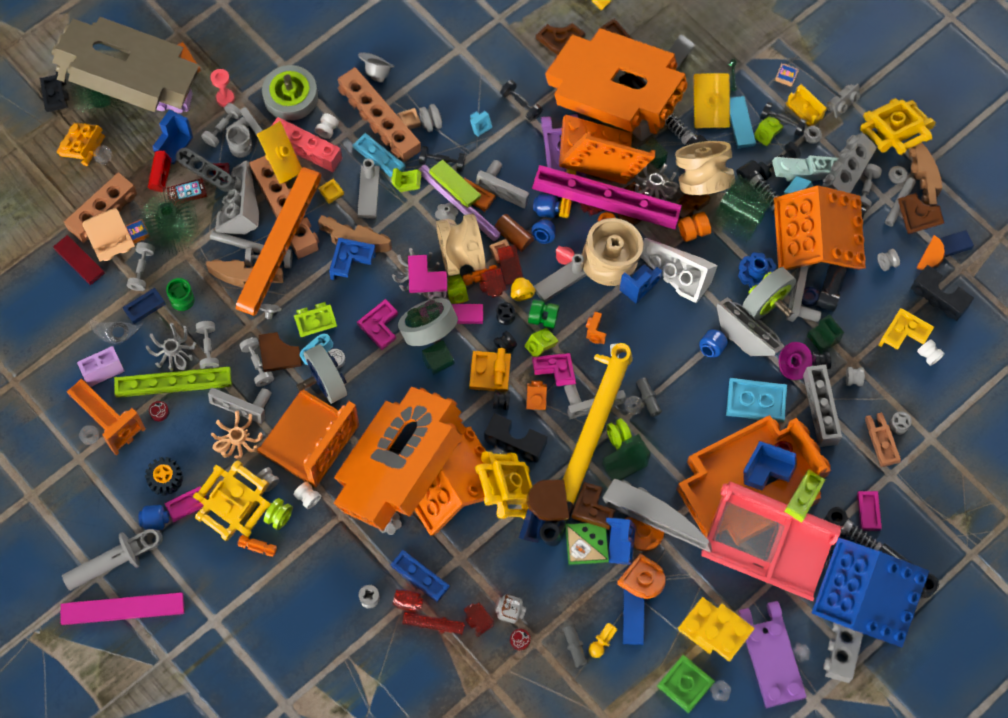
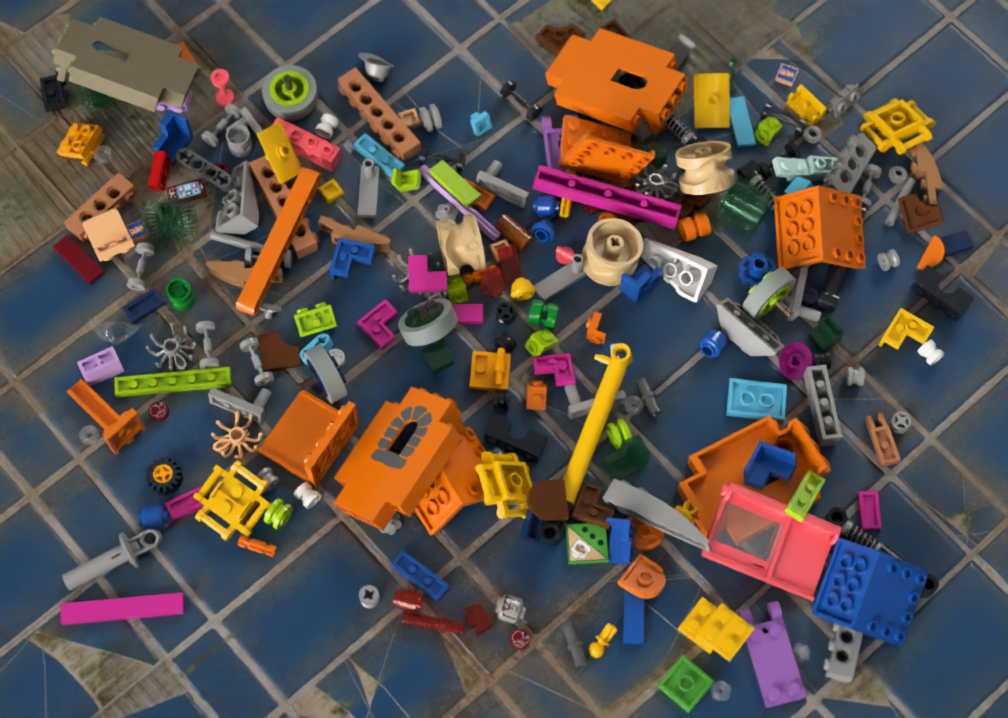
none -> yellow tile [675,500,700,524]

